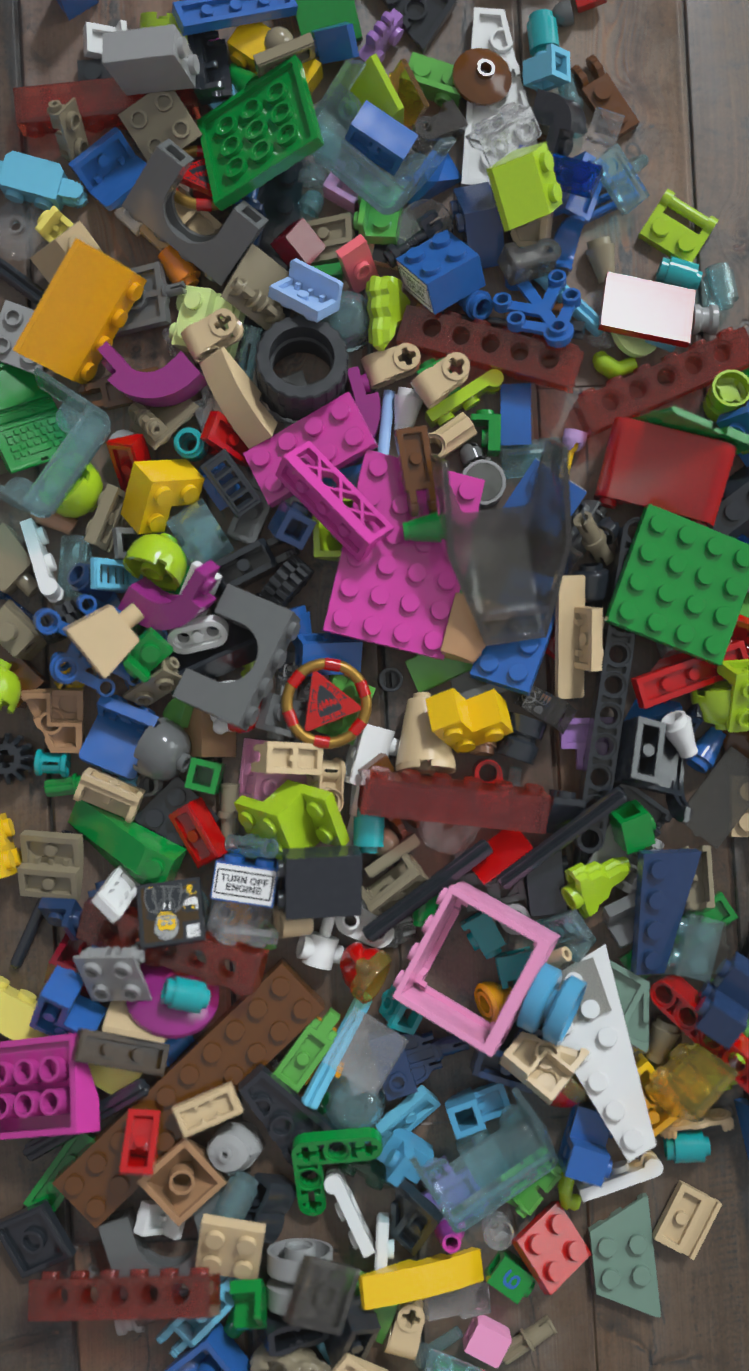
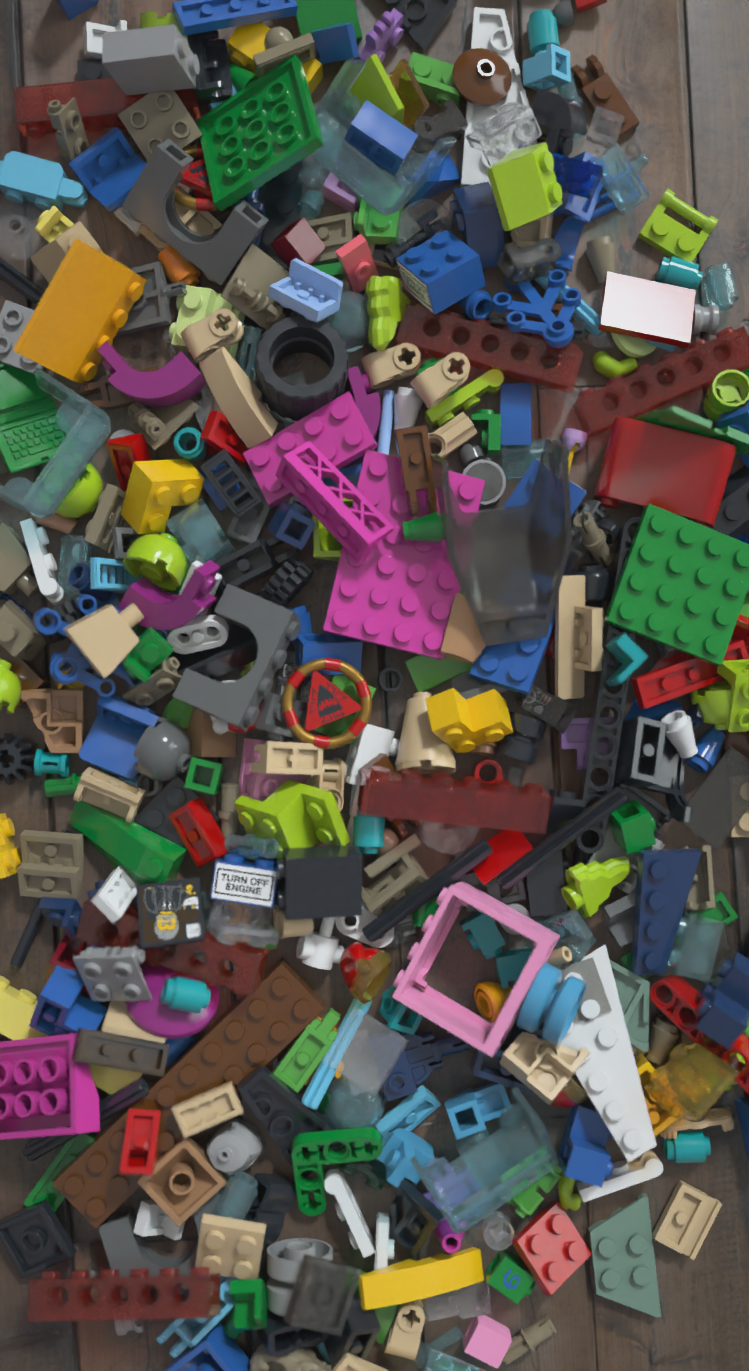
none -> teal panel [605,633,648,686]

